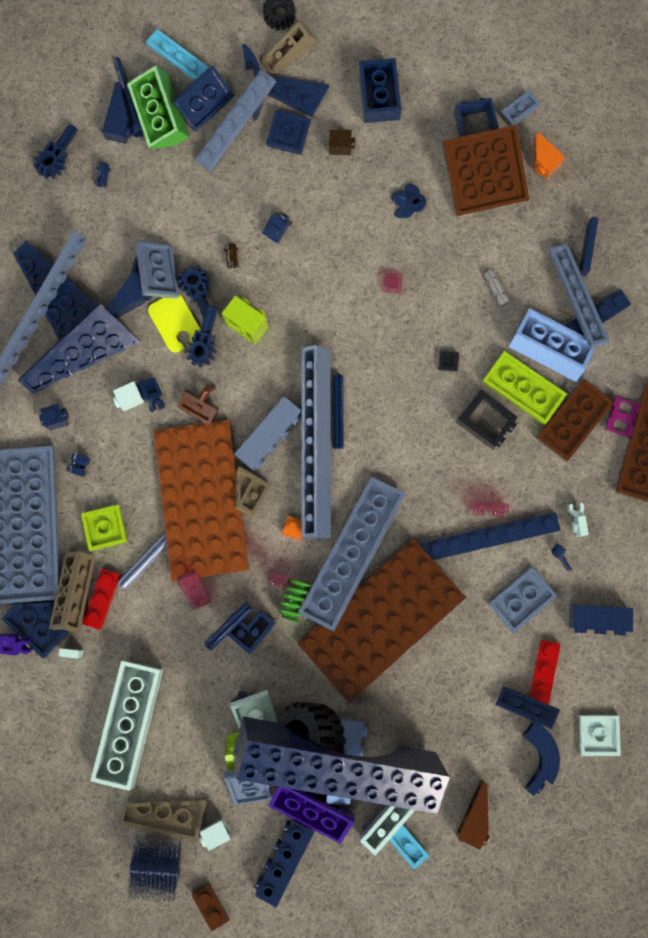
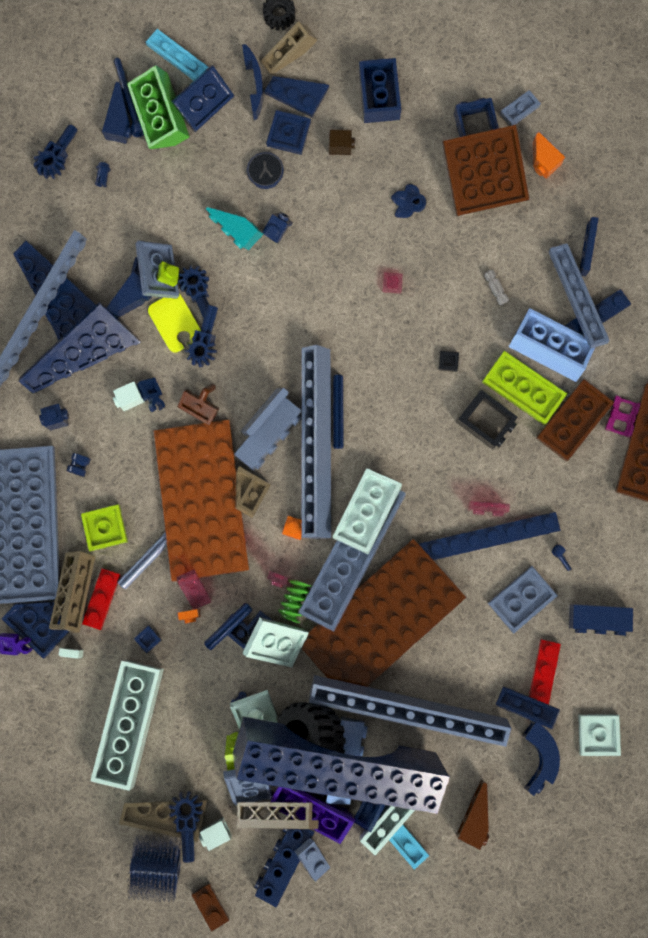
sand blue plate [195,70,276,172] -> none
lime brick [222,295,269,345] -> none
dark brown pin [224,243,239,268] -> none
light aqua plate [568,503,589,537] -> none
none -> dark blue plate [134,625,162,654]
none -> lime plate [157,261,179,287]
none -> dark blue gear [169,791,203,863]
none -> orange plate [178,609,201,624]
none -> teal slope [206,207,263,250]
none -> dark tan fence [236,802,318,829]
none -> sand blue tile [240,388,288,436]
none -> light aqua plate [243,618,308,667]
none -> black tile [247,152,284,189]
none -> sand blue plate [295,838,330,882]
none -> sand blue brick [309,675,511,747]
none -> light aqua plate [332,468,402,554]
none -> dark blue panel [354,801,385,832]

